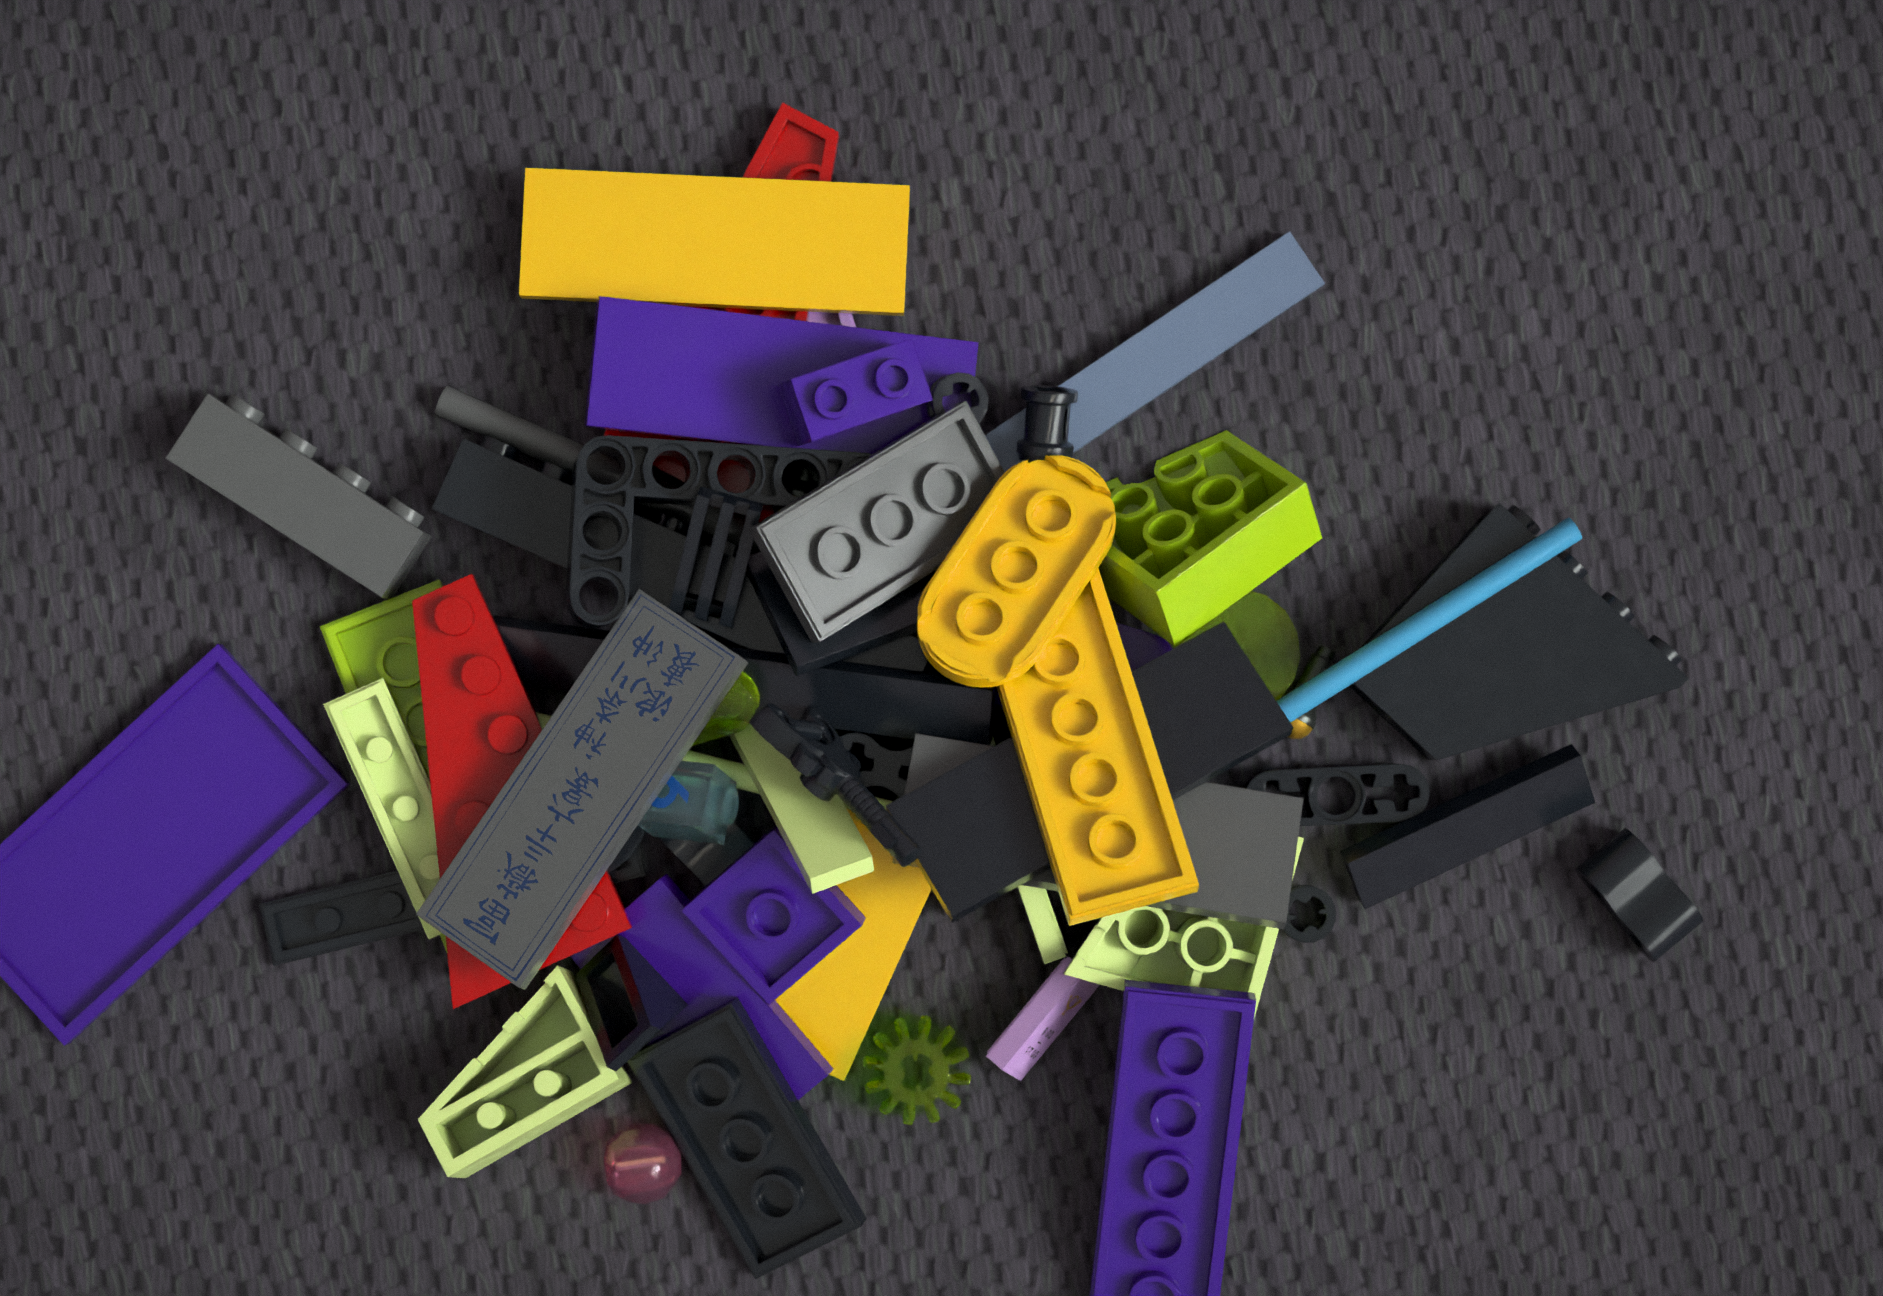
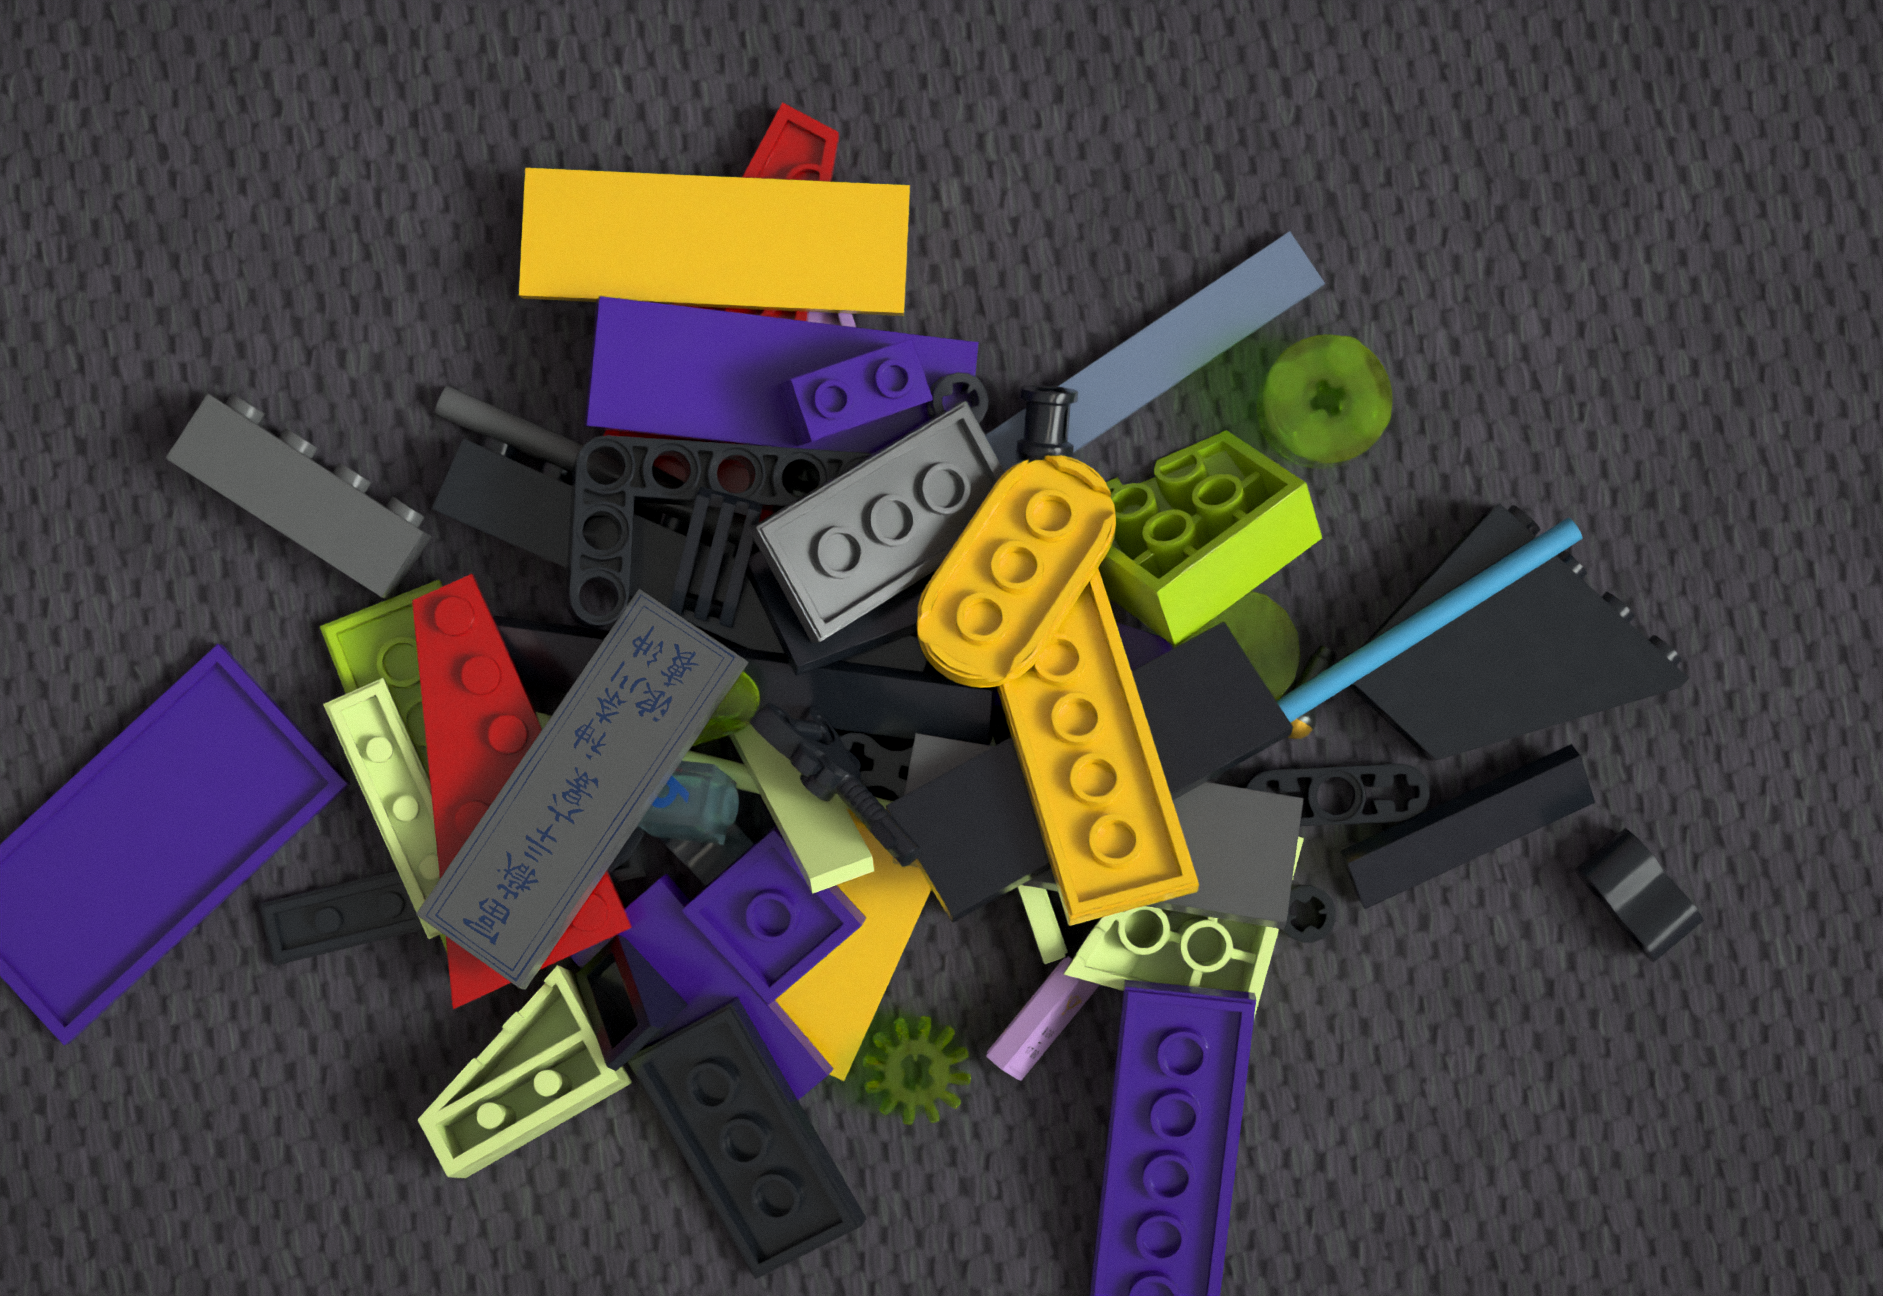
clear pink piece [604,1123,681,1205] -> none
none -> clear neon green brick [1256,334,1393,469]

